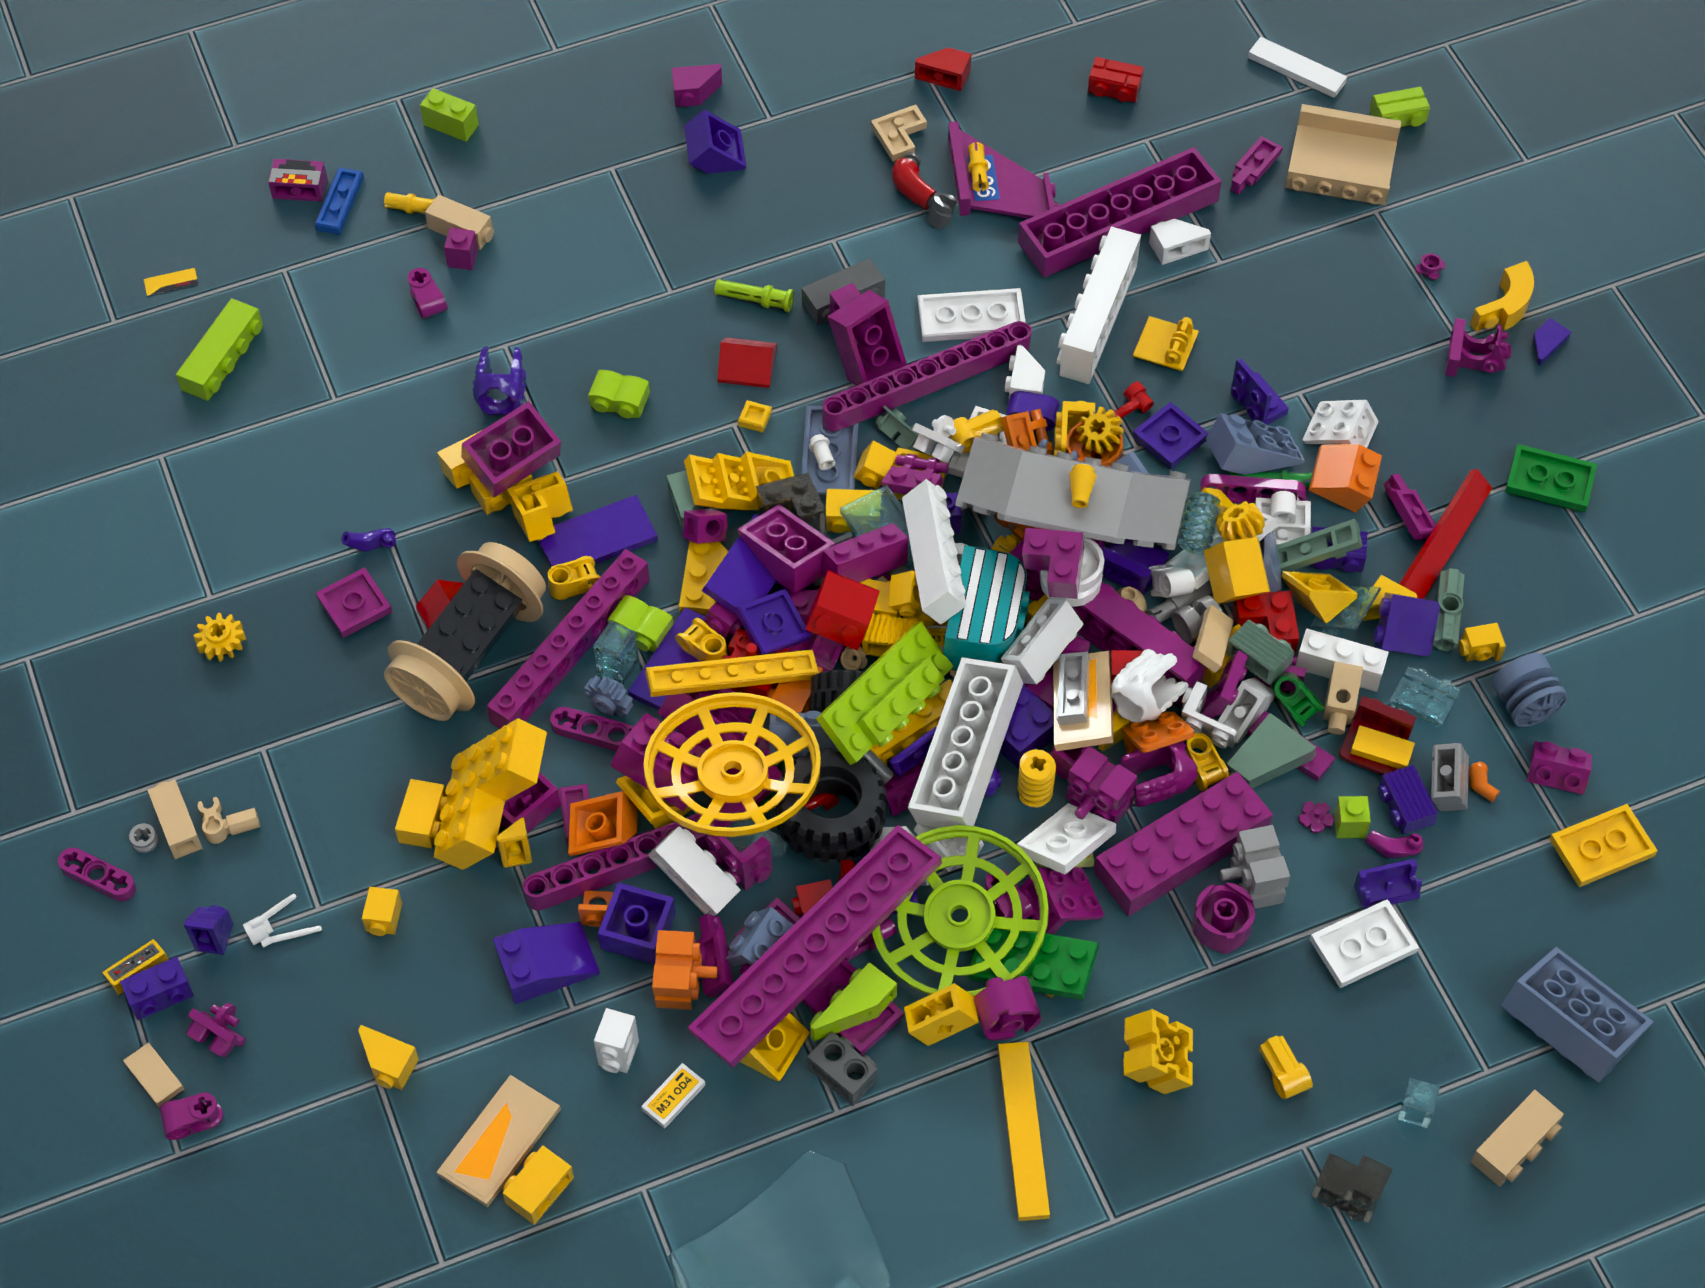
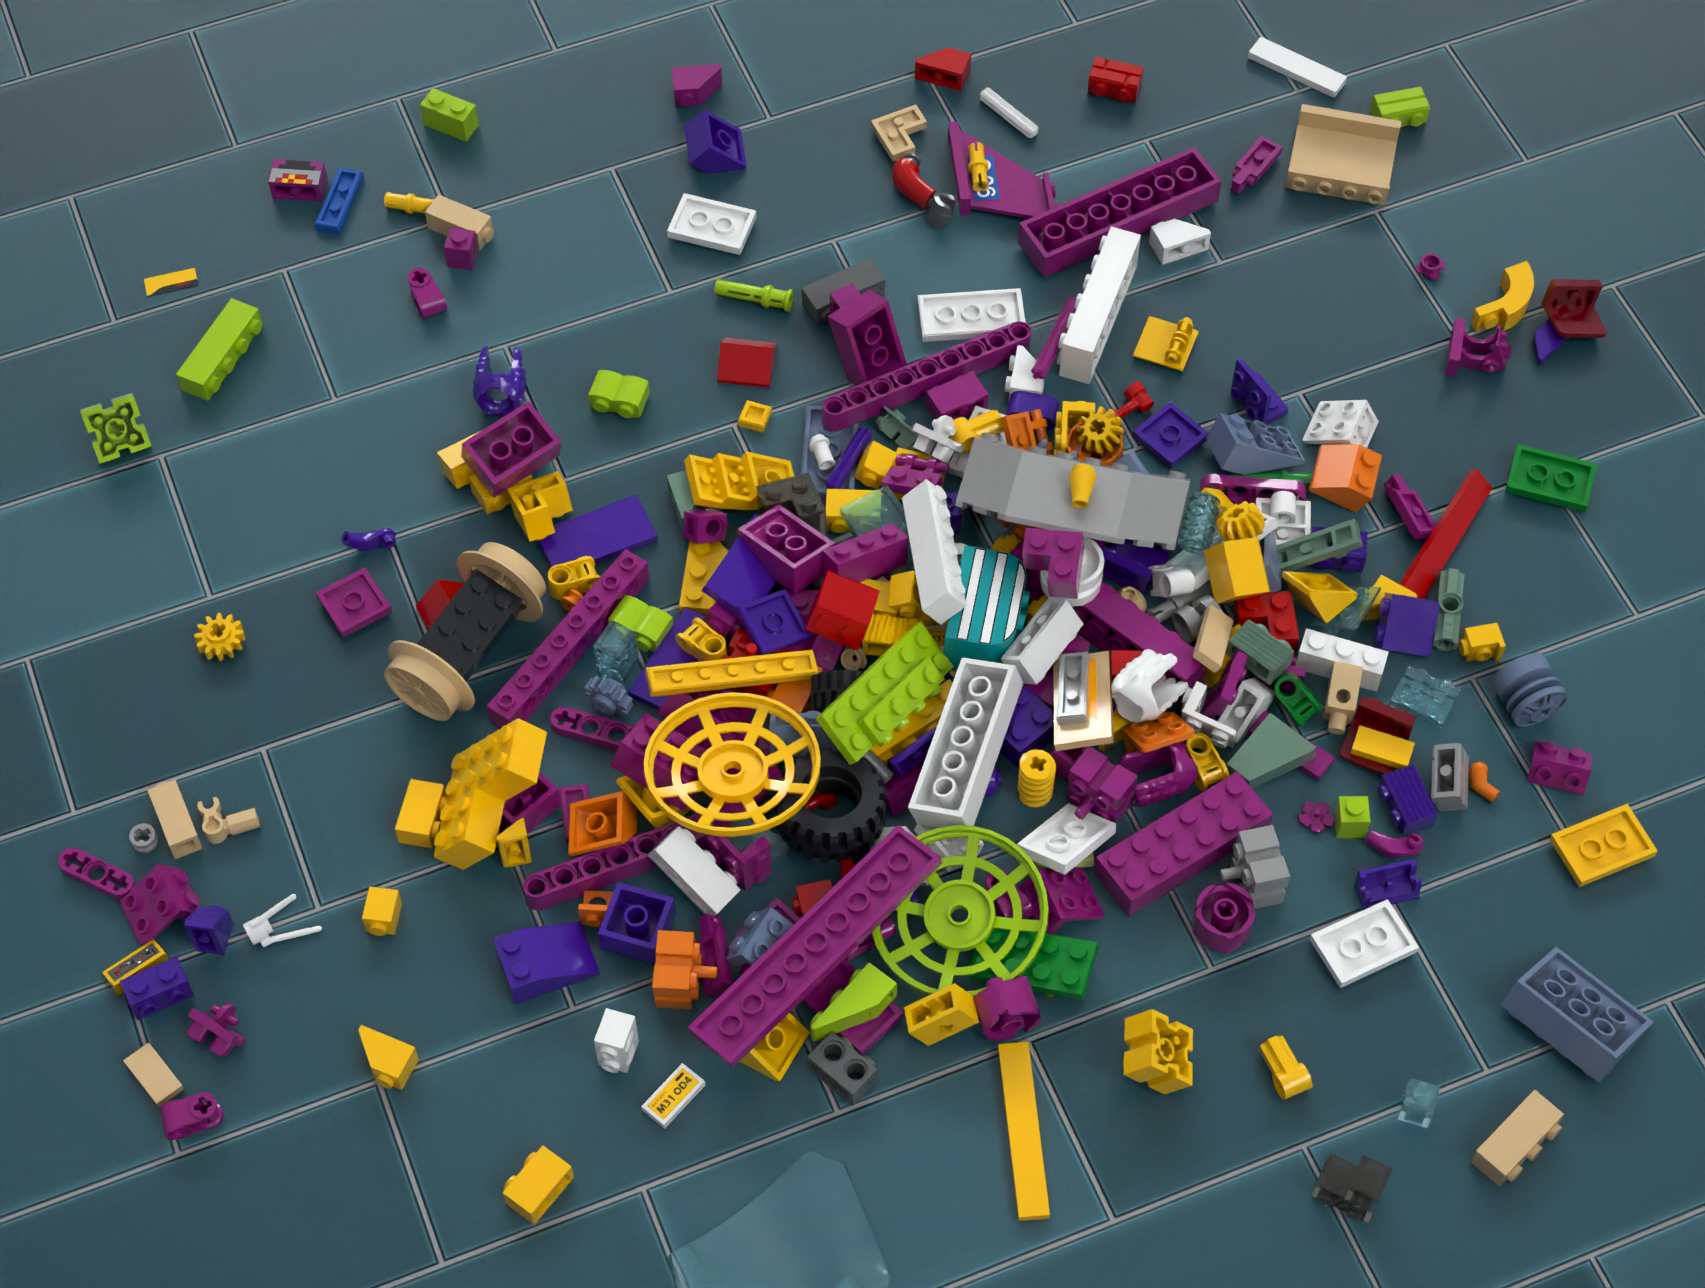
tan tile [437,1075,561,1208] -> none
none -> lime brick [80,393,152,464]
none -> magenta bracket [120,864,200,945]
none -> orange bush [560,589,583,612]
none -> white plate [667,193,756,255]
none -> dark purple axle [826,426,872,489]
none -> magenta brick [926,371,988,420]
none -> white axle [980,88,1038,139]
none -> magenta axle [1031,296,1077,379]
none -> dark red bracket [1541,279,1607,338]

